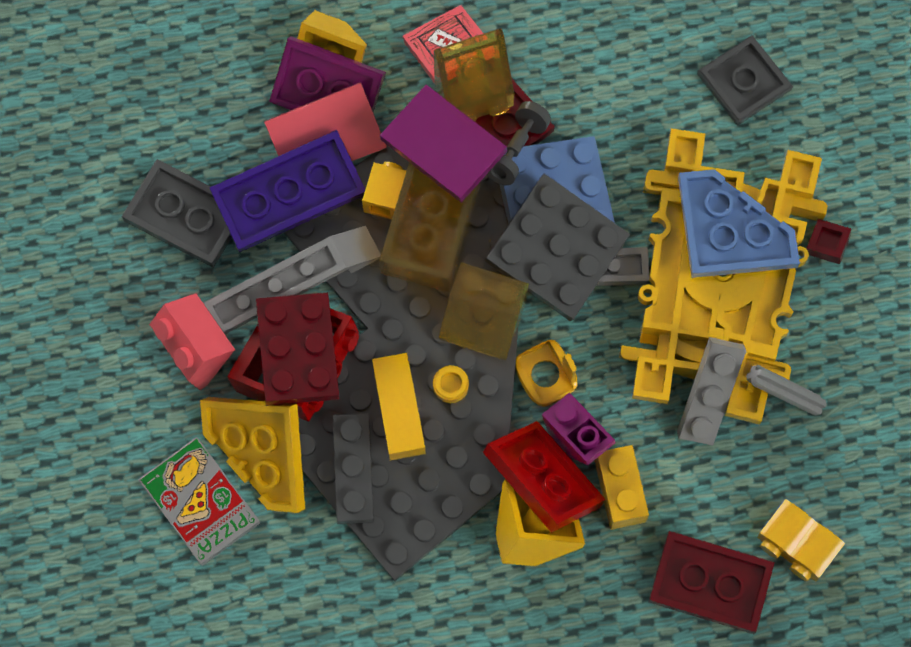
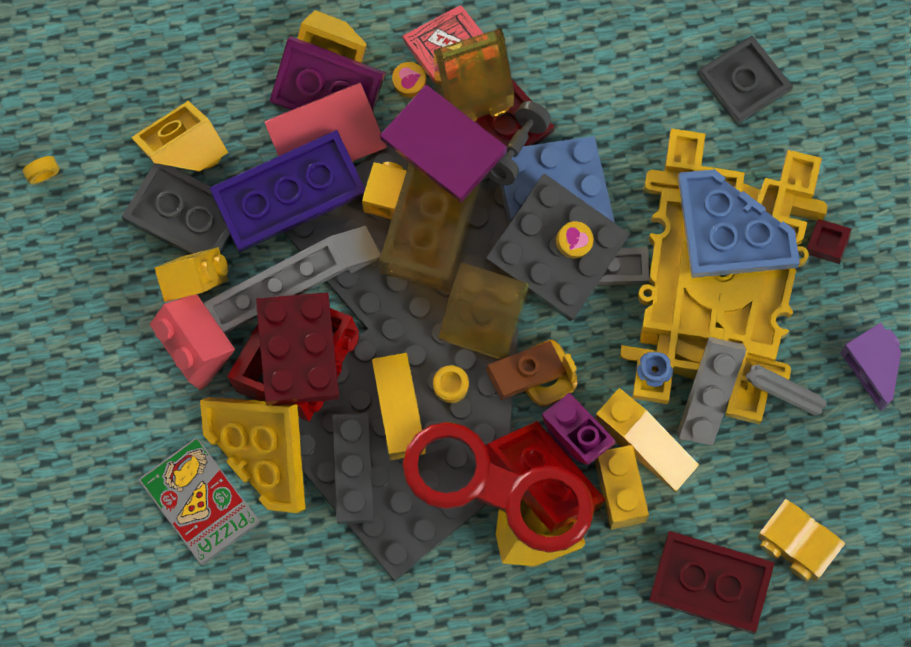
none -> yellow tile [22,156,60,184]
none -> yellow slope [131,101,229,171]
none -> yellow brick [154,247,228,302]
none -> yellow tile [392,62,426,97]
none -> red bar [403,422,594,553]
none -> dark orange plate [486,341,566,400]
none -> yellow tile [556,221,594,259]
none -> yellow slope [595,388,699,492]
none -> medium blue plate [637,352,673,387]
none -> medium lavender slope [840,323,901,411]

